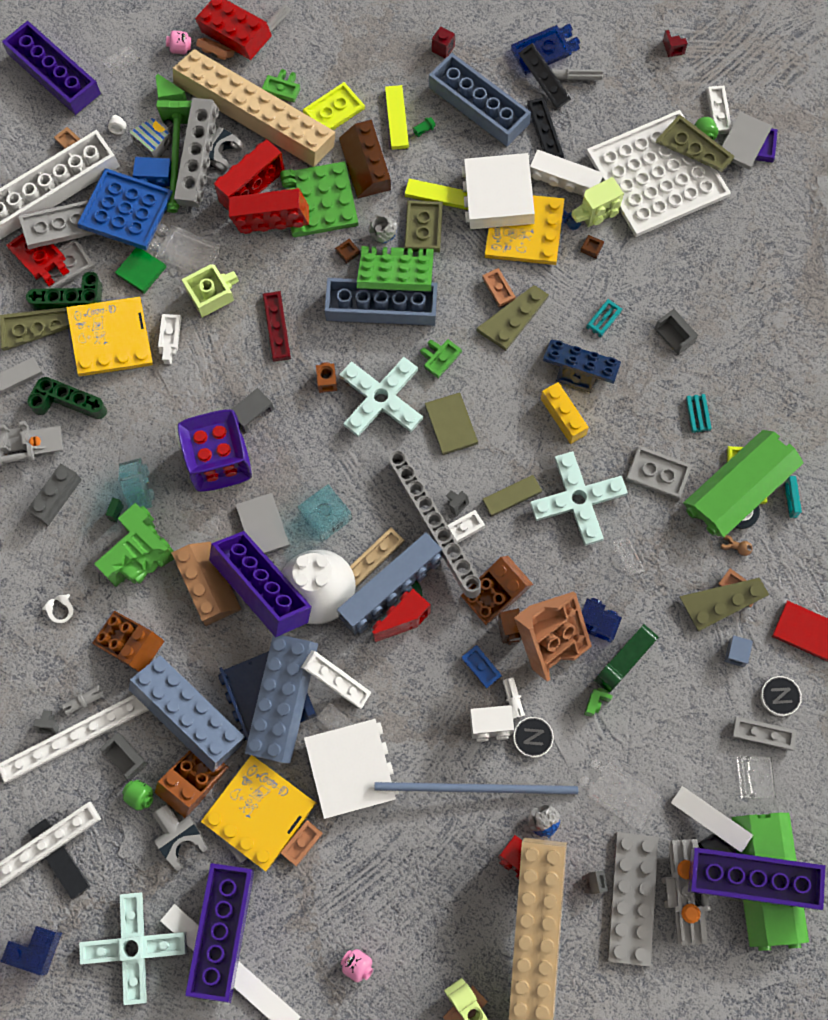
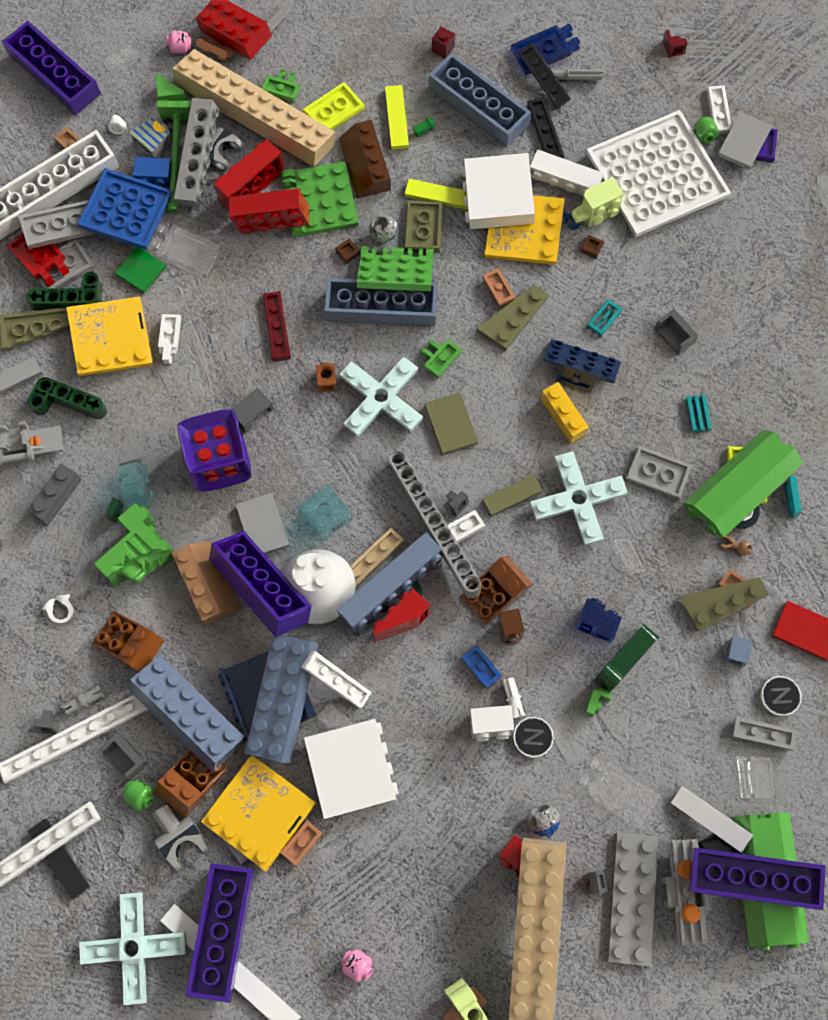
clear blue brick [1,926,62,975] -> none
yellowish green hinge [182,265,239,318] -> none
sand blue piece [374,782,578,794] -> none
nougat piece [514,592,592,682] -> none
olive wing [656,114,735,172] -> none

